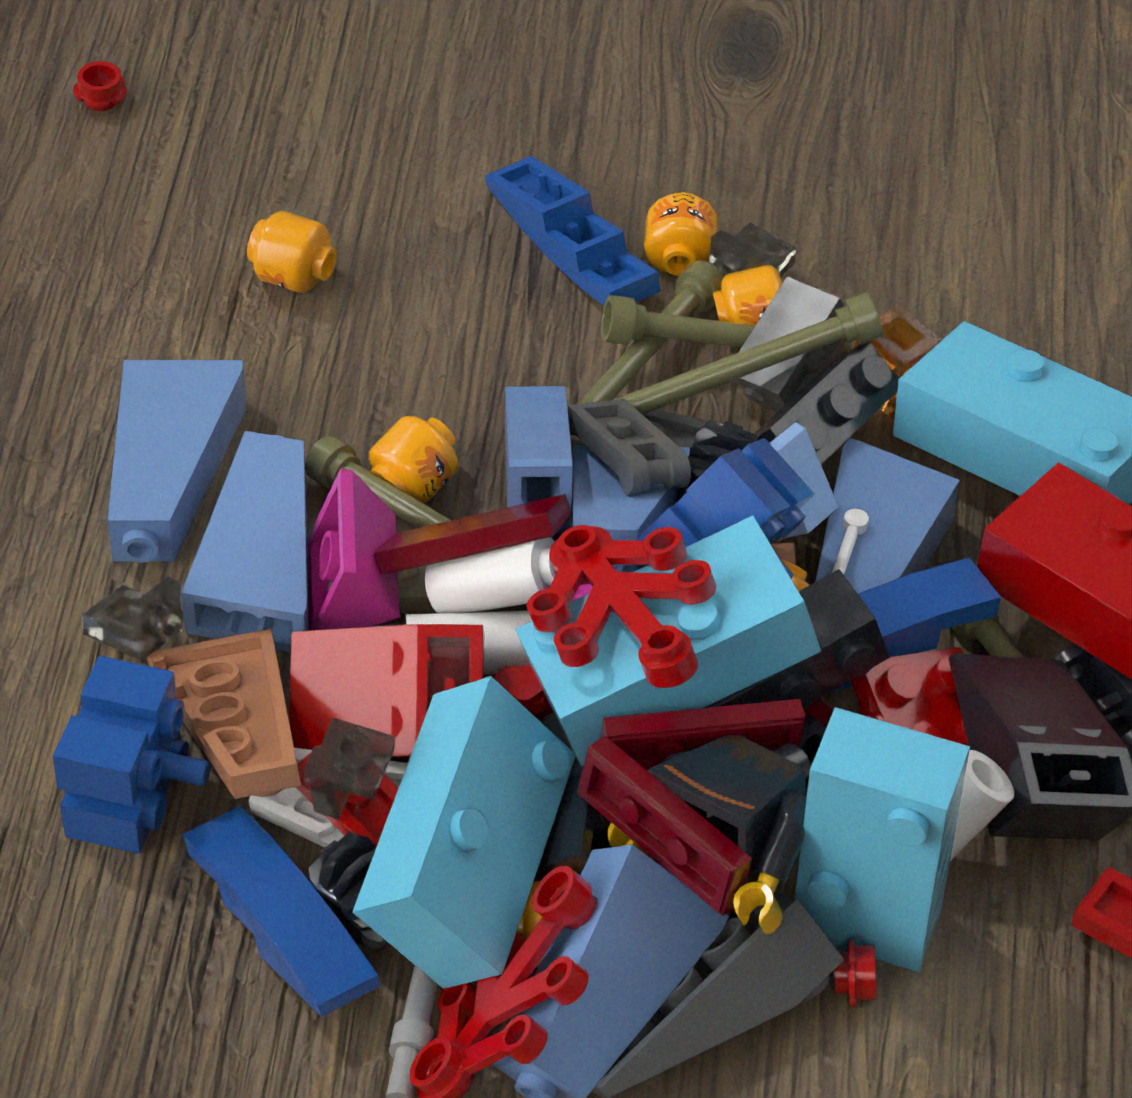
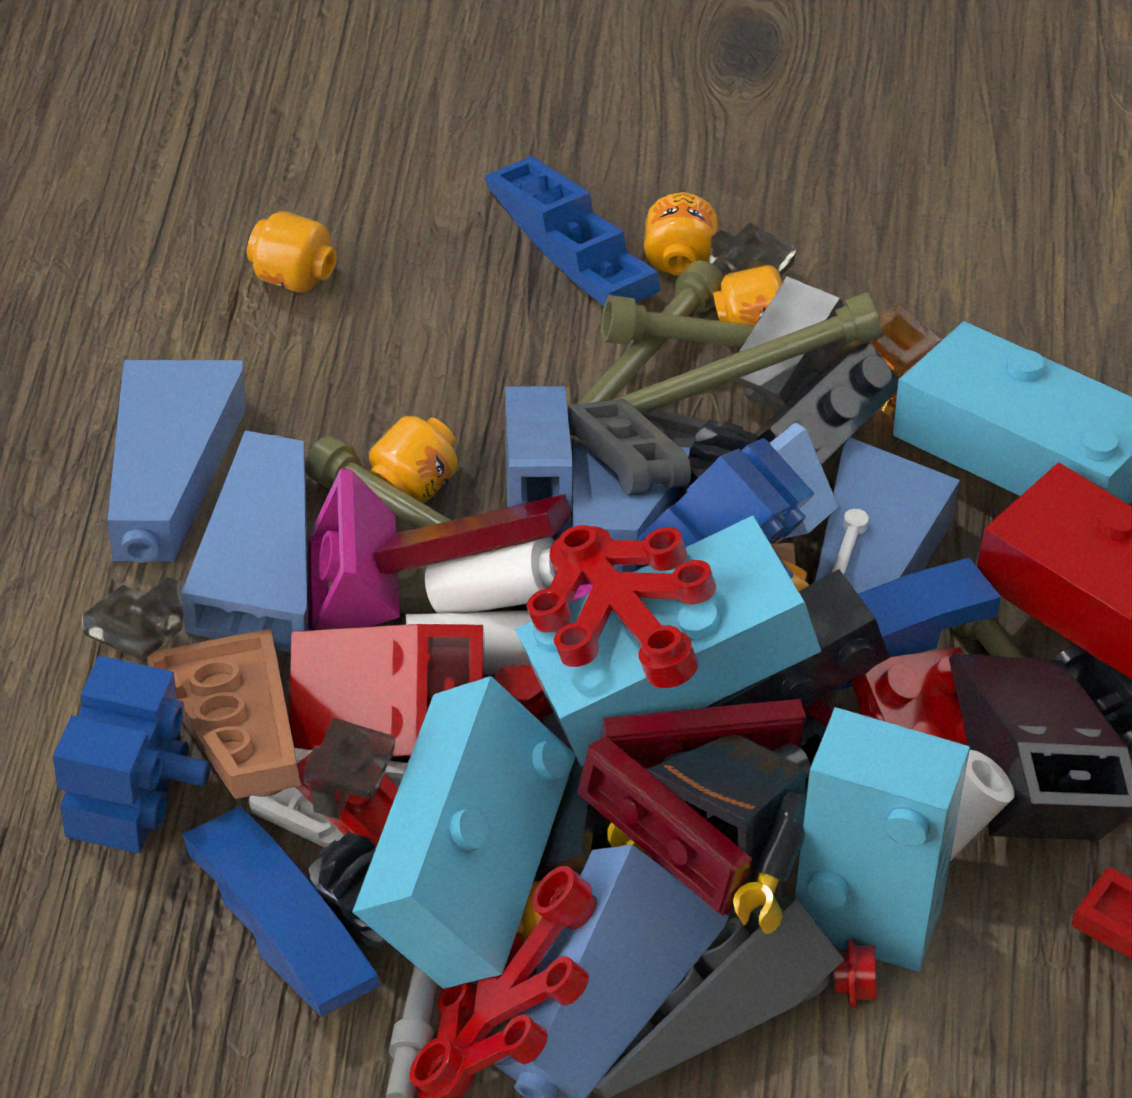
red plate [73,61,127,111] -> none

